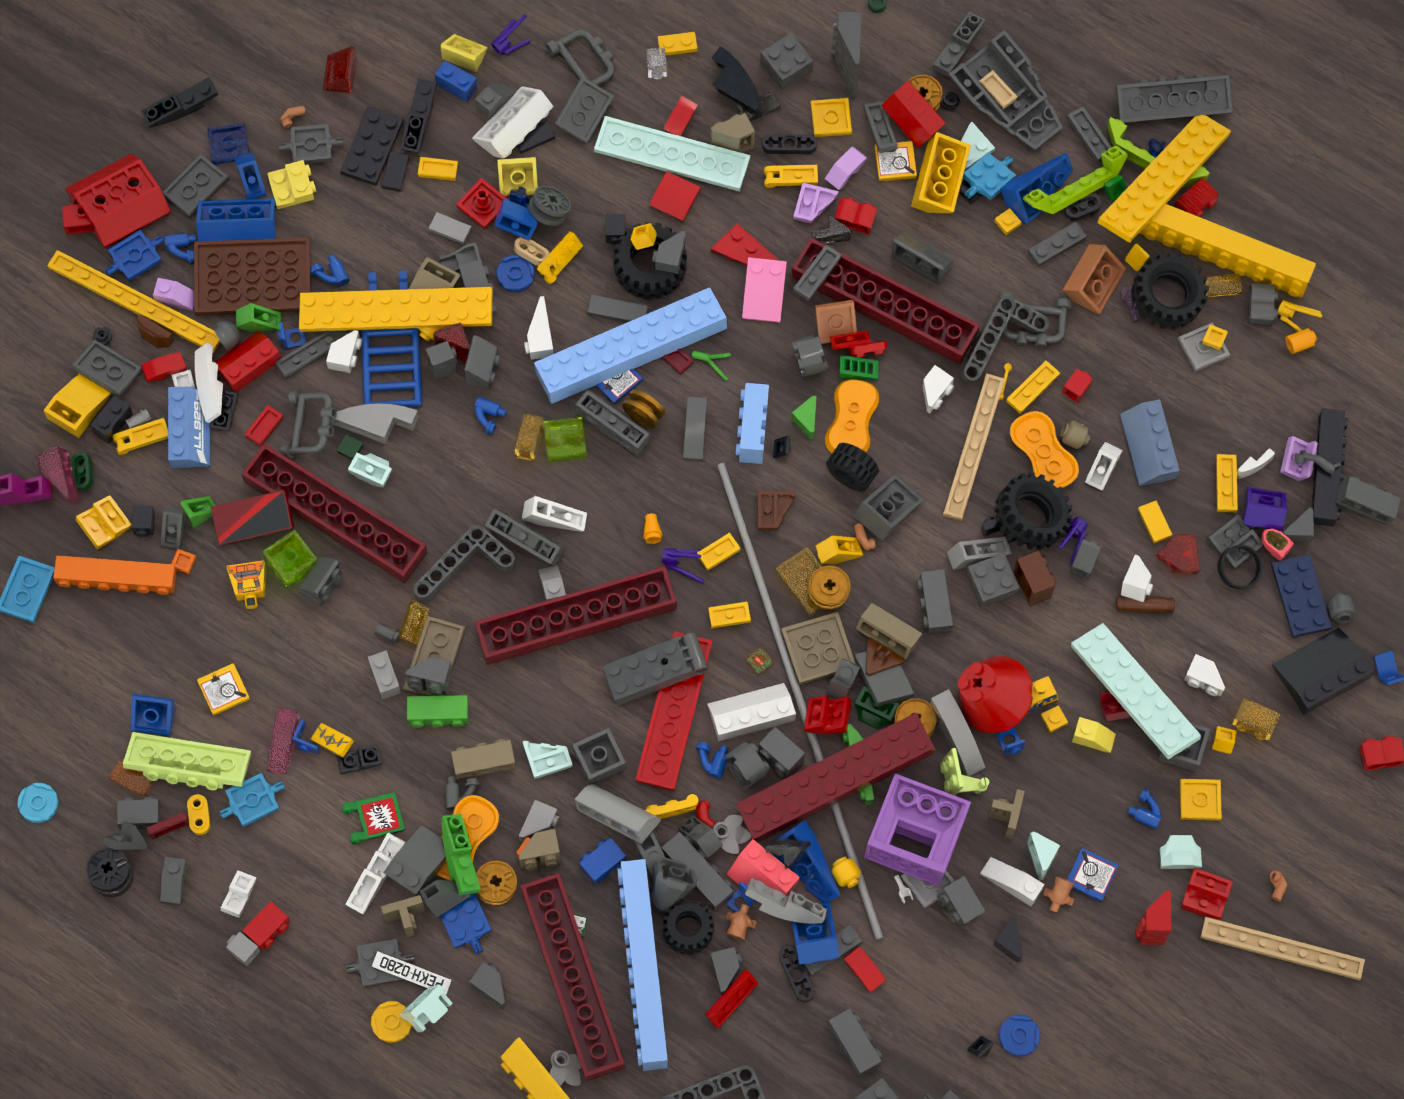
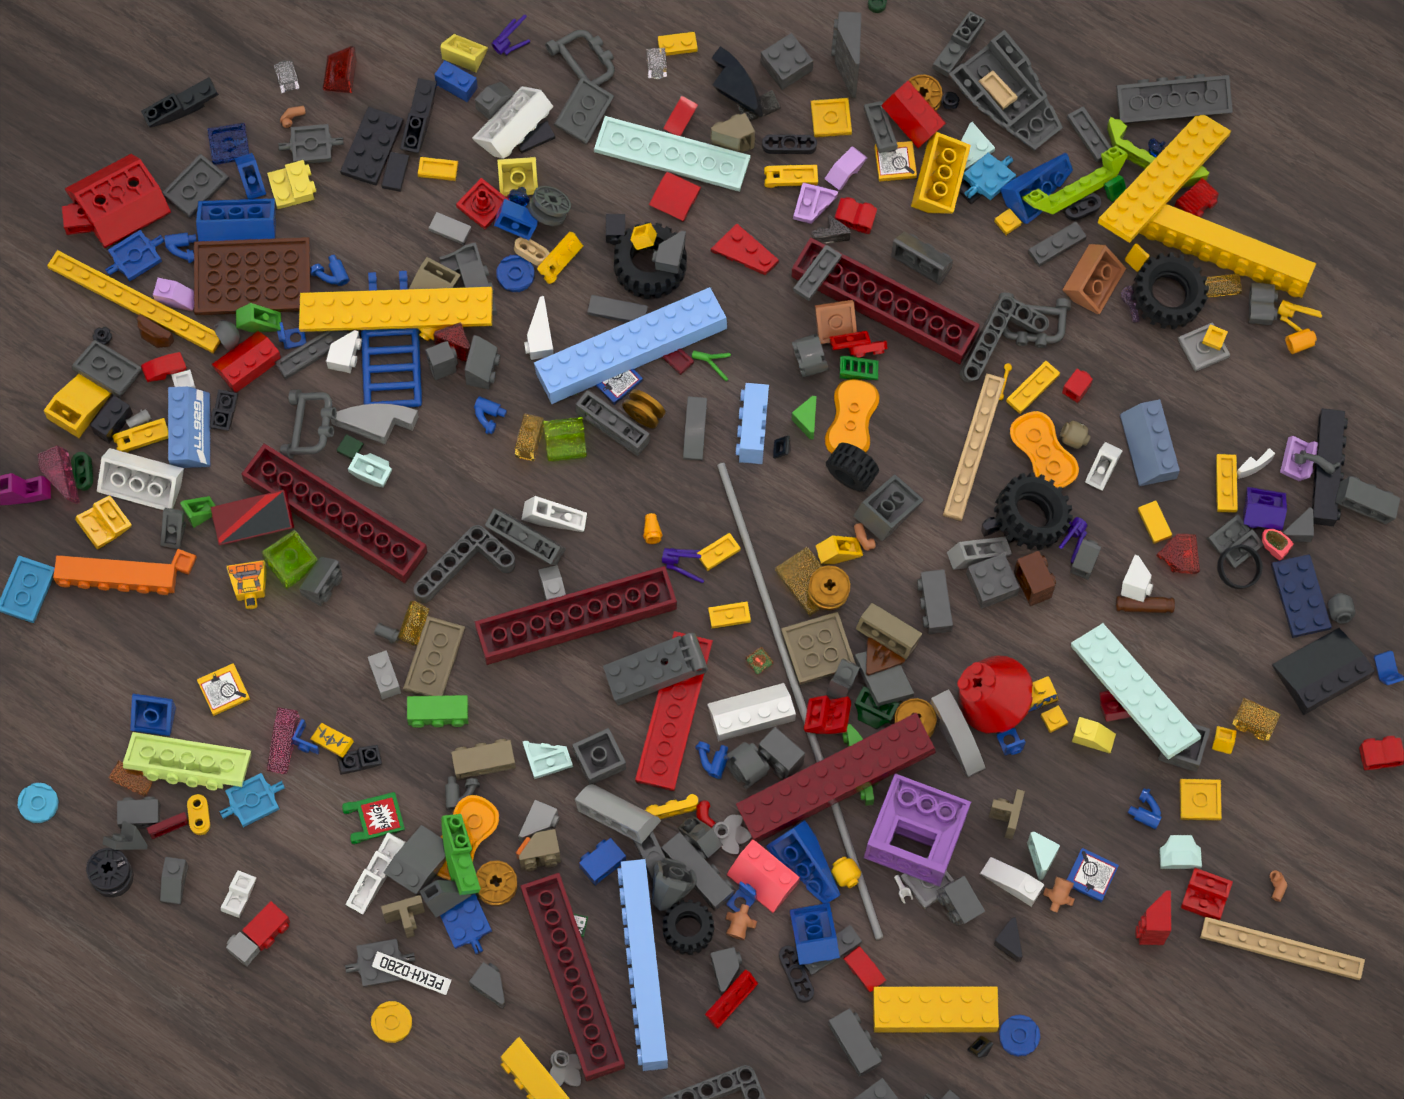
black brick [131,506,155,537] -> none
white slope [195,343,223,423] -> none
red tile [244,405,284,447] -> none
light aqua panel [399,985,453,1032] -> none
dark grey slope [405,656,453,696] -> none
bright pink slope [742,257,787,323] -> none
light grey slope [745,878,827,924] -> none
reddish brown wing [758,491,796,530] -> none
clear smoke slope [765,839,811,869] -> none
white slope [922,365,954,414] -> none
yellowish green plate [940,748,989,796] -> none
white slope [1184,654,1225,697] -> none
none -> white slope [97,448,184,510]
none -> clear brick [274,60,300,93]
none -> yellow brick [873,987,999,1033]

